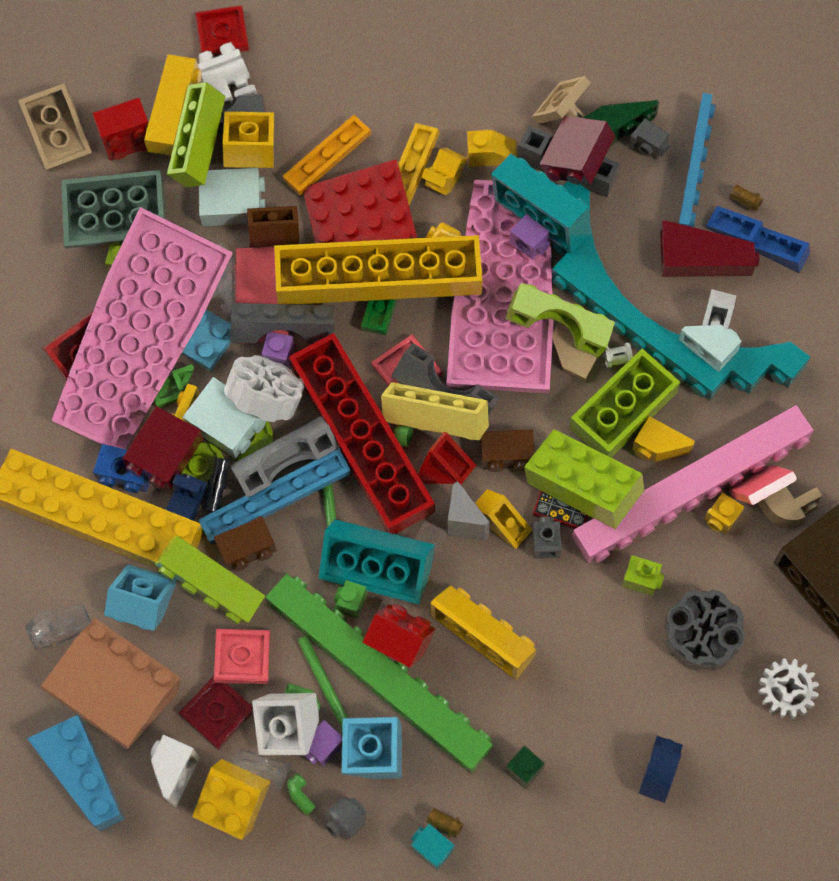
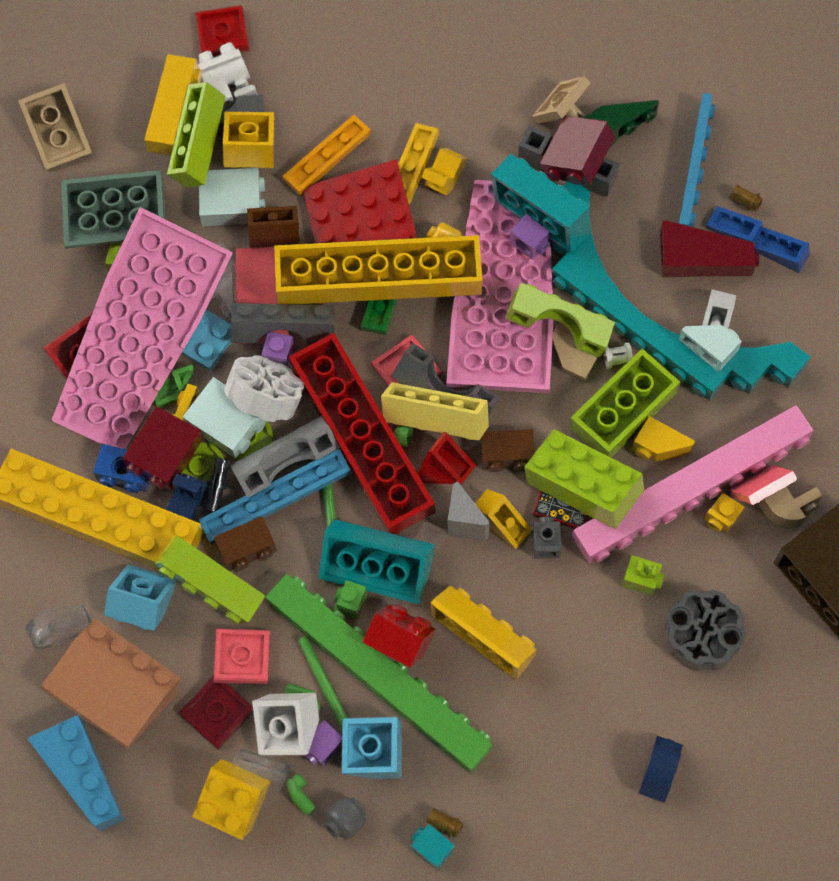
red brick [92,97,149,161] -> none
white slope [150,735,200,808] -> none
yellow slope [467,130,517,167] -> none
dark green brick [505,745,545,789] -> none
dark grey brick [629,119,670,159] -> none
white gear [758,658,819,719] -> none

